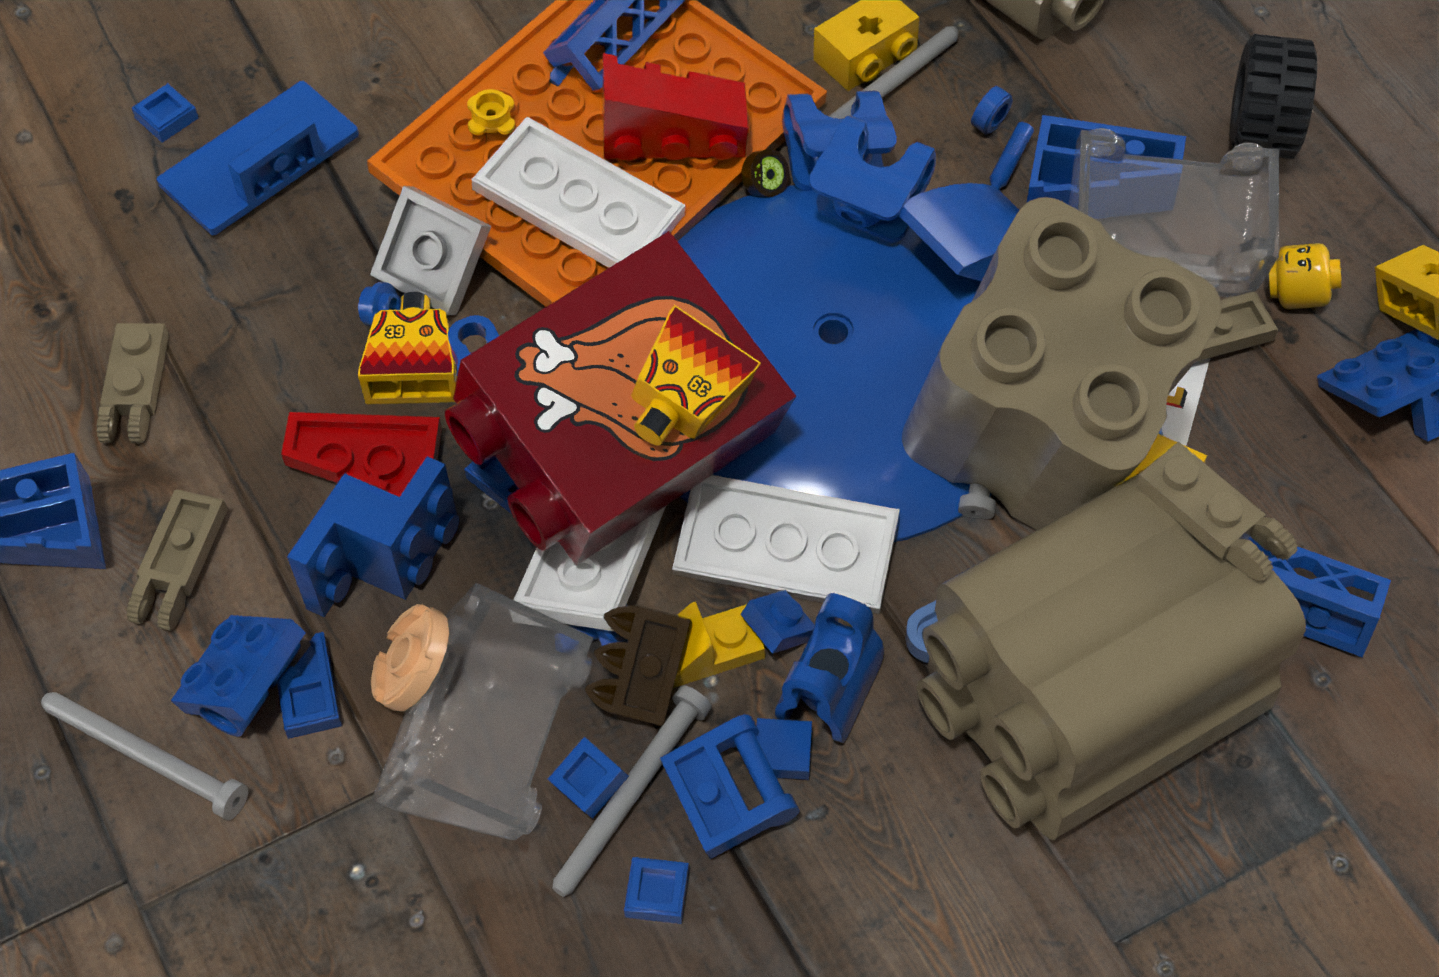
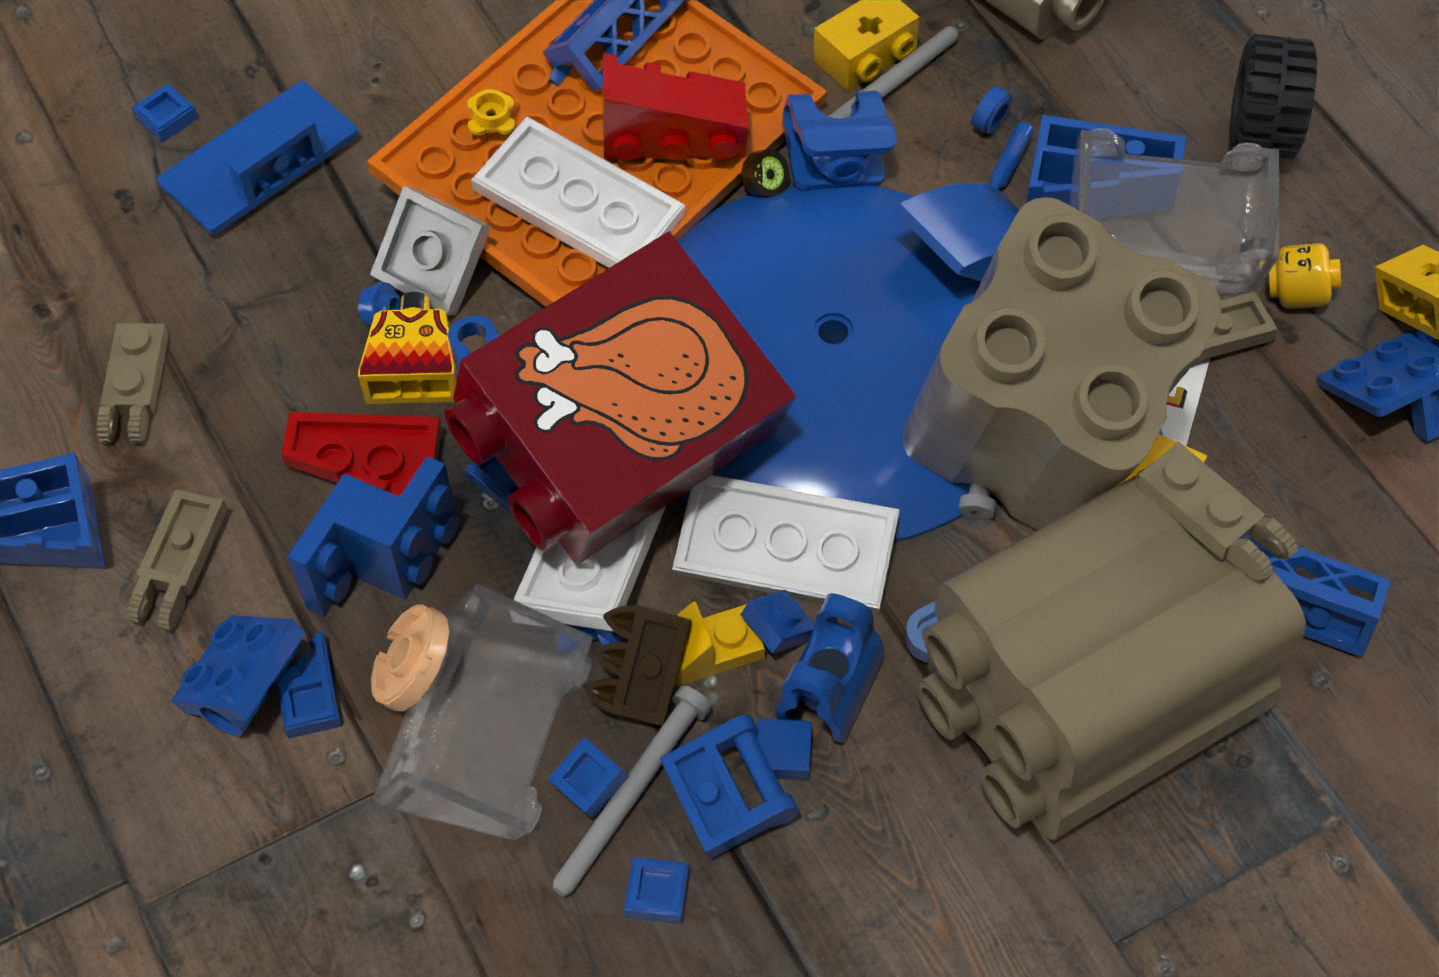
light grey bar [41,692,248,820] -> none
torso [631,305,761,446] -> none
blue piece [809,116,936,243] -> none

